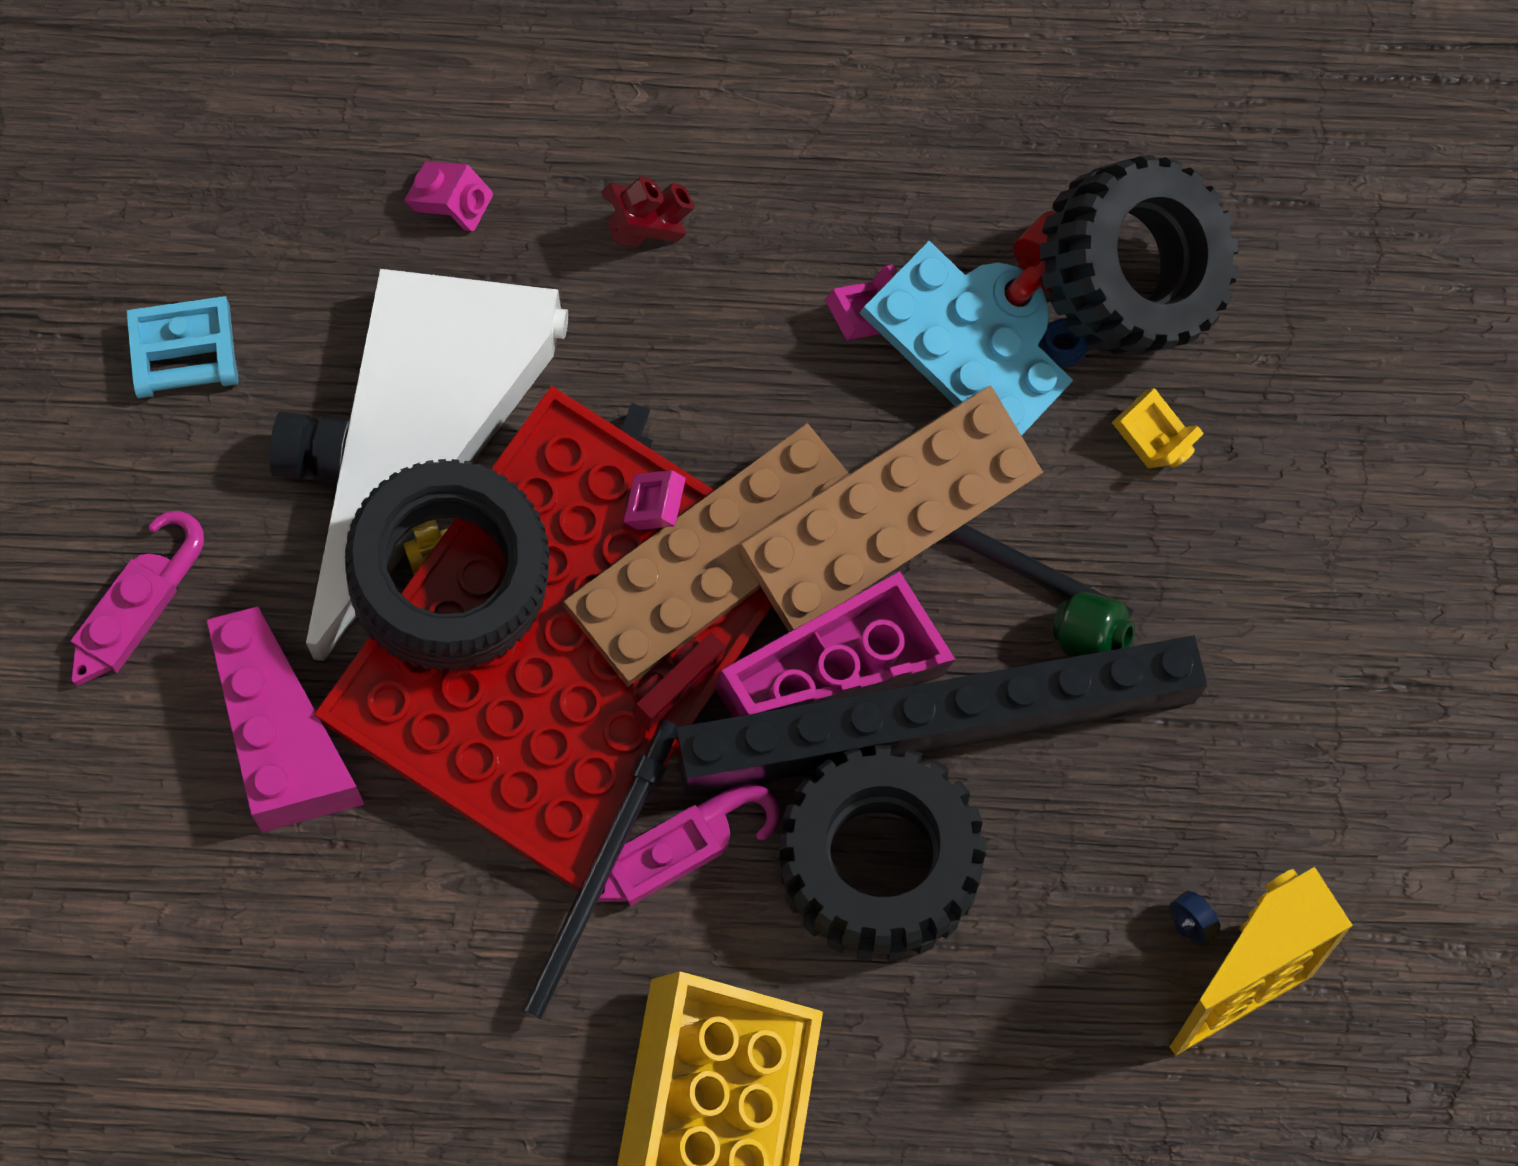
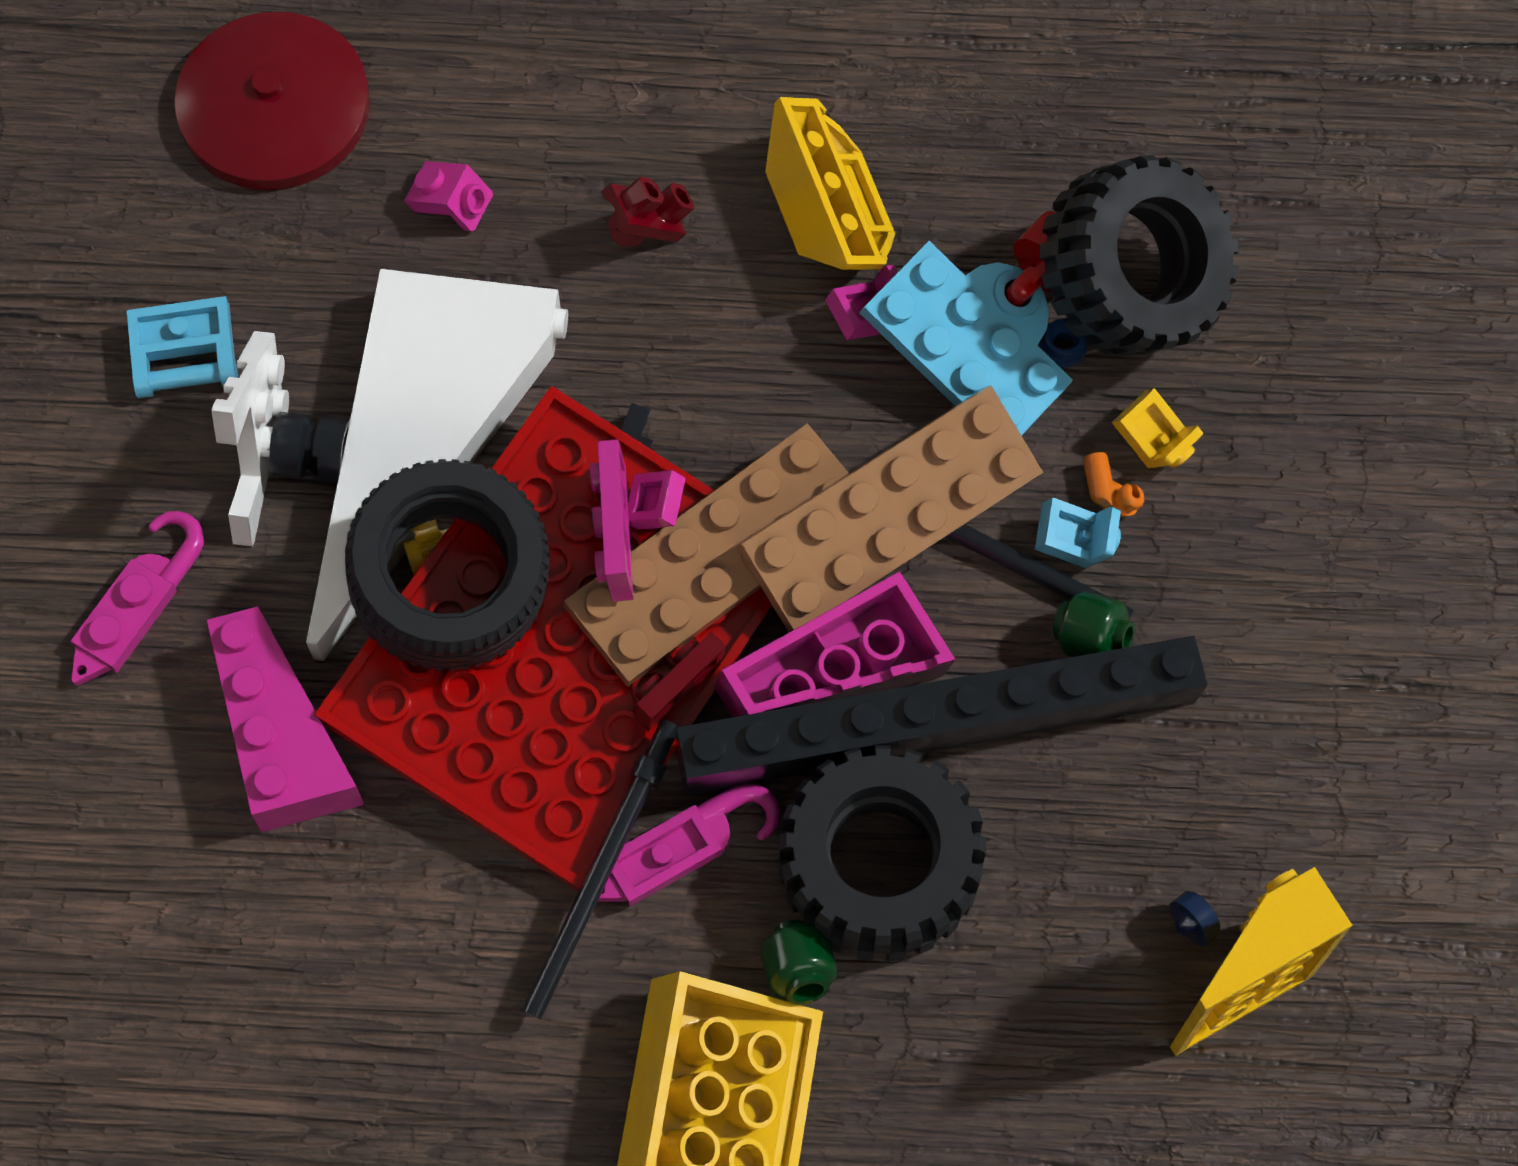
none -> dark red dish [175,12,370,190]
none -> white wing [211,331,289,547]
none -> dark pink plate [590,439,634,602]
none -> dark green head [761,920,837,1005]
none -> yellow wedge [765,97,895,270]
none -> medium azure bracket [1035,497,1121,569]
none -> orange arm [1083,452,1144,517]

